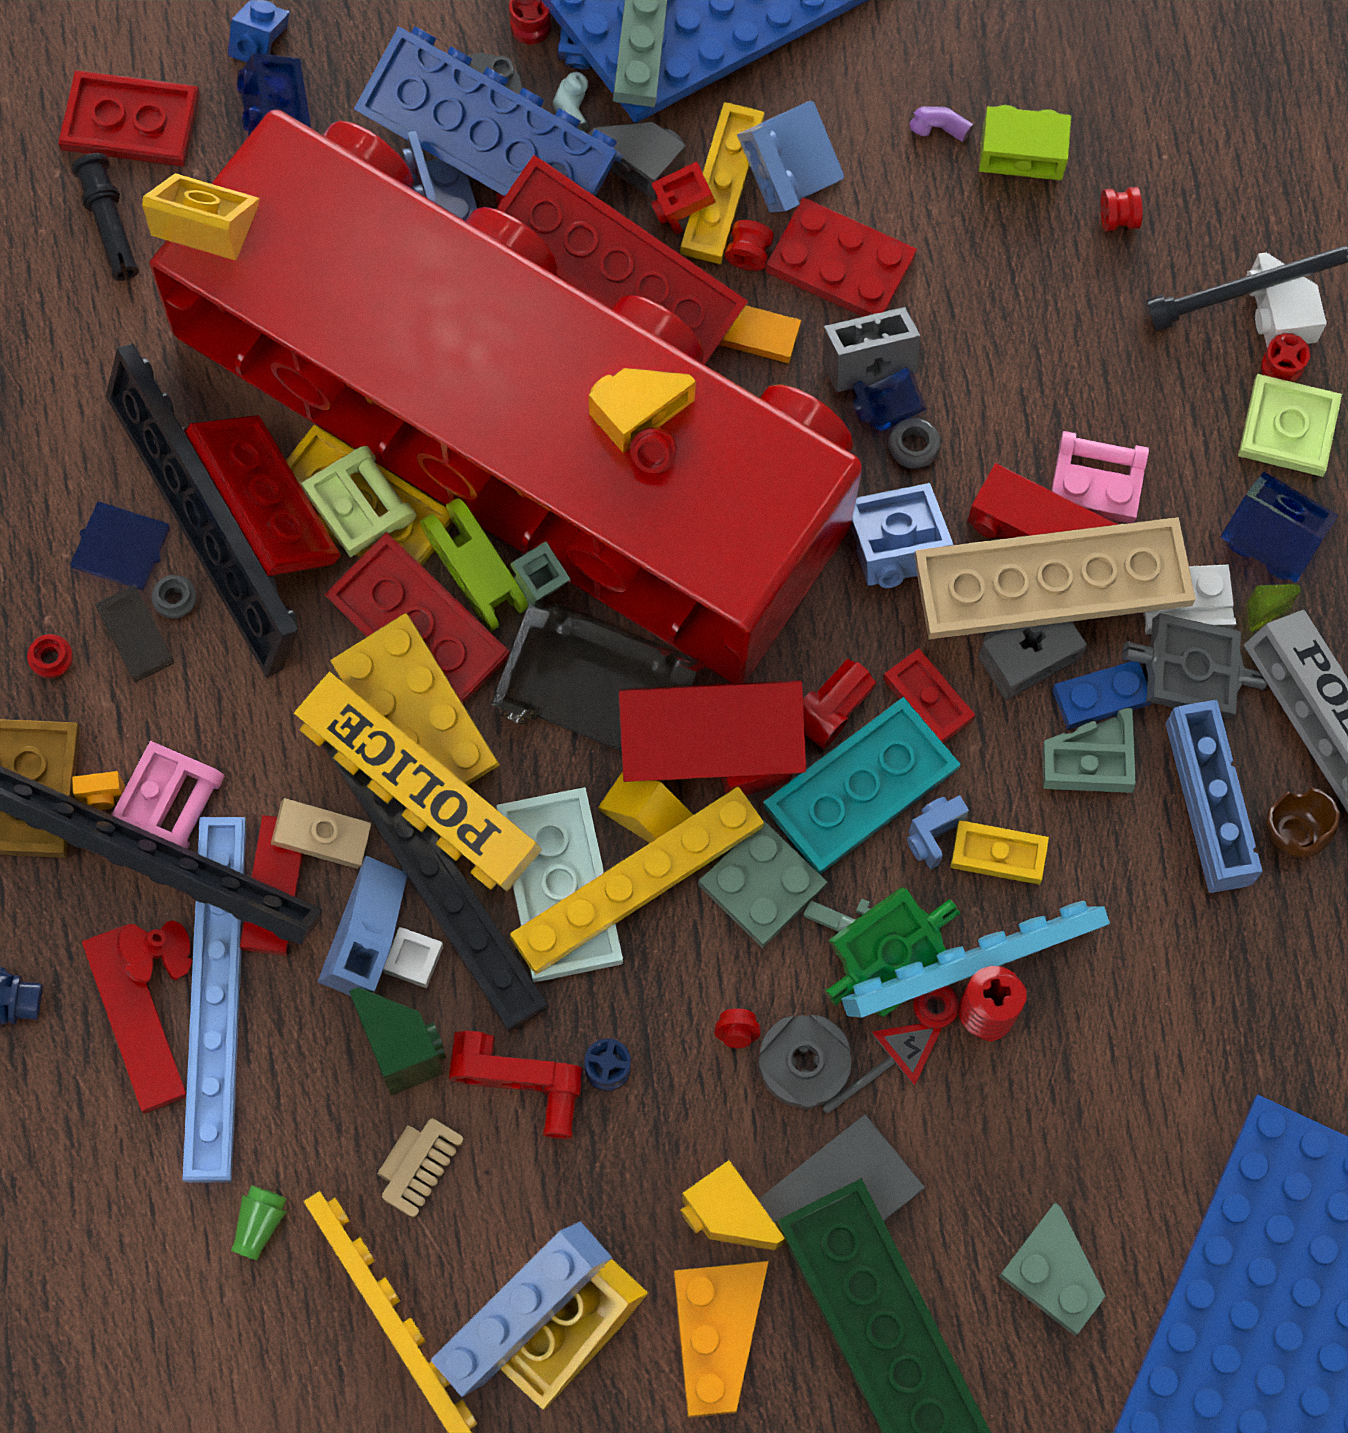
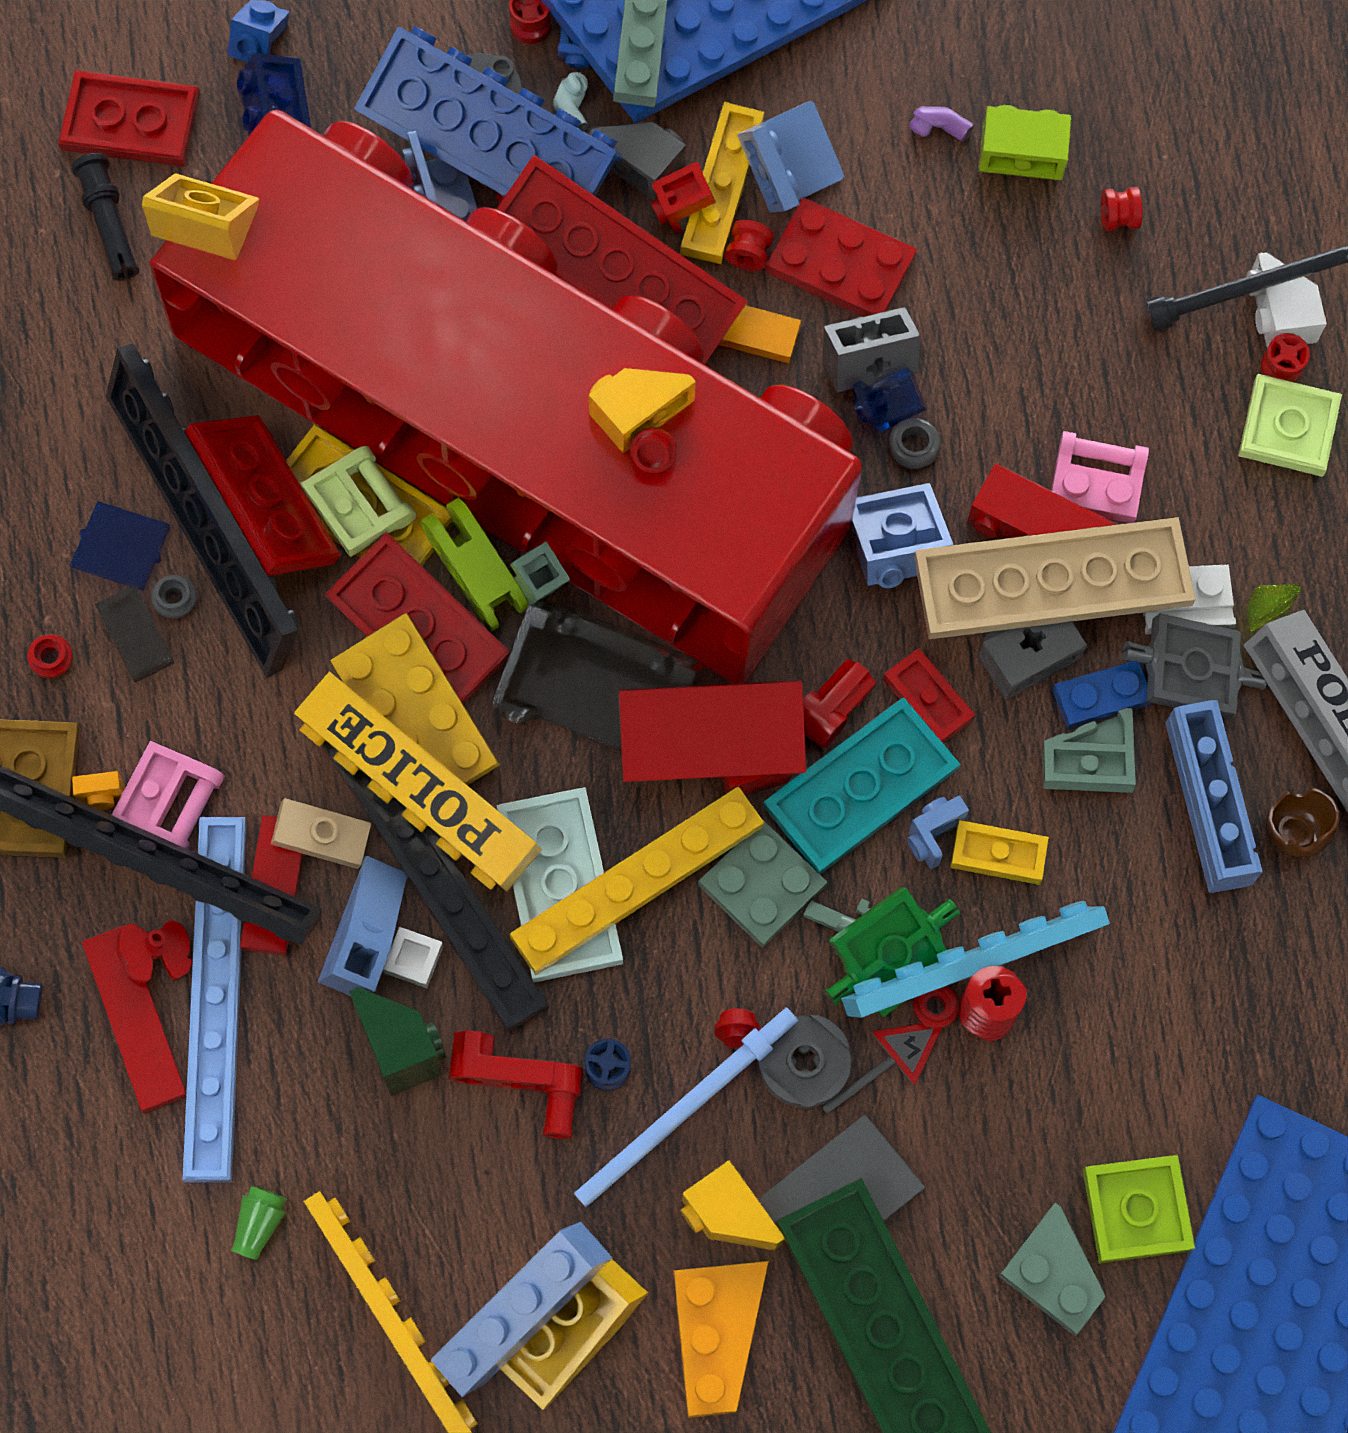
tan piece [377,1119,463,1218] -> none
yellow slope [598,772,693,843] -> none
clear blue slope [1220,471,1339,583] -> none
none -> light blue bar [574,1007,798,1207]
none -> lime plate [1083,1155,1195,1263]

